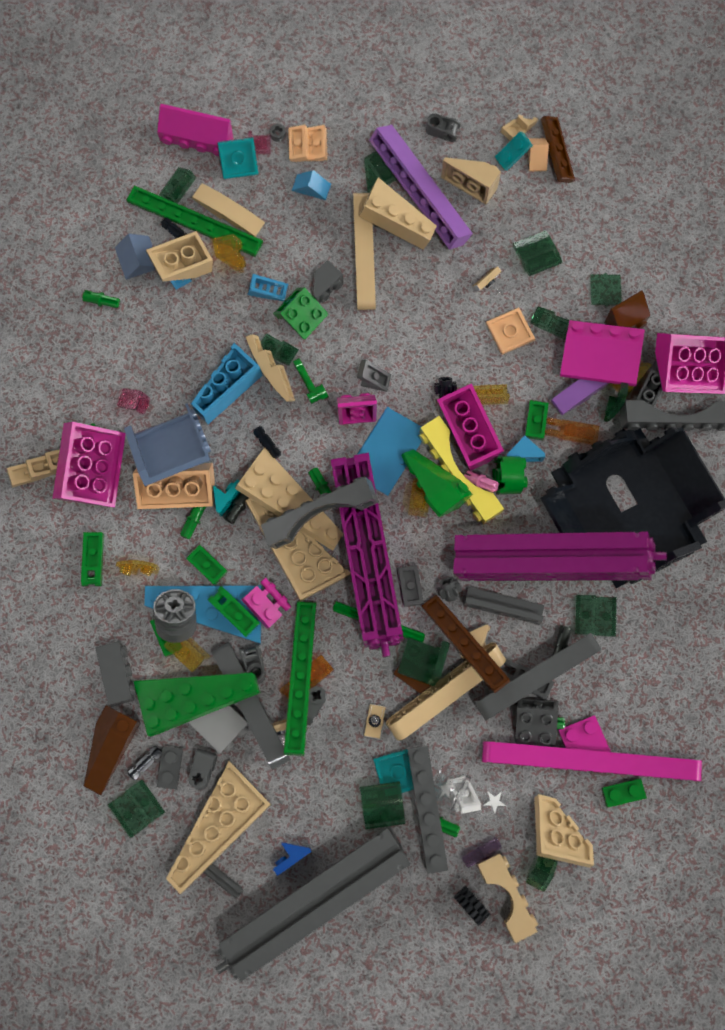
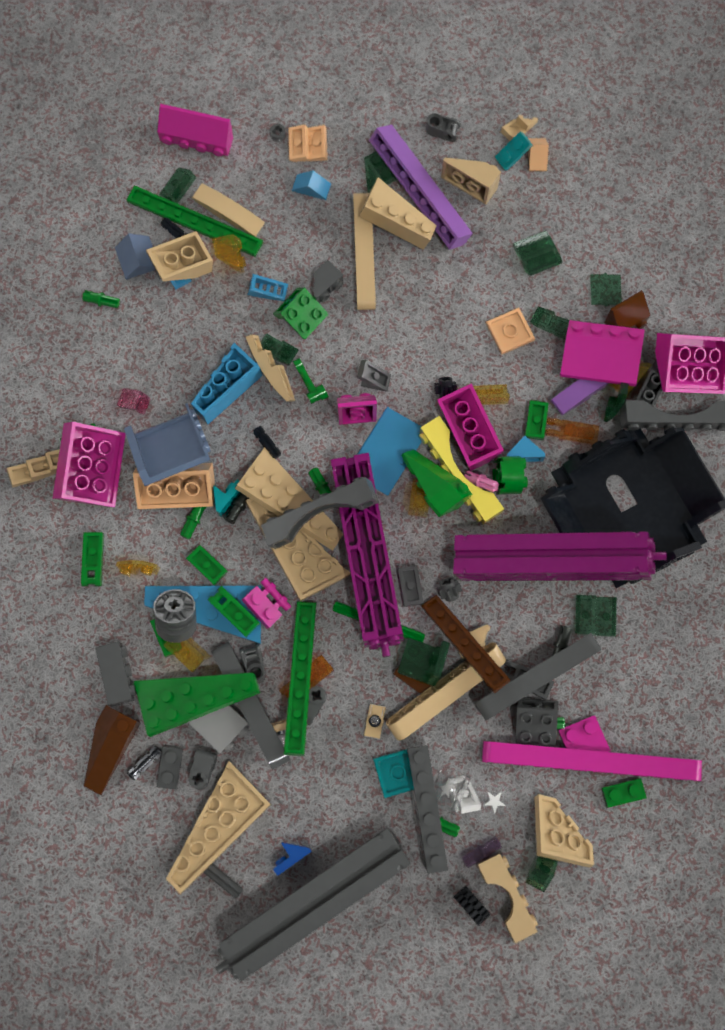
clear green slope [107,780,165,839] -> none
teal tile [218,137,259,179] -> none
clear pink bracket [245,131,271,154] -> none
clear green slope [360,781,406,830] -> none
dark grey fence [464,587,544,625] -> none
piece [472,266,502,296] -> none
reddish brown tile [541,115,575,183] -> none

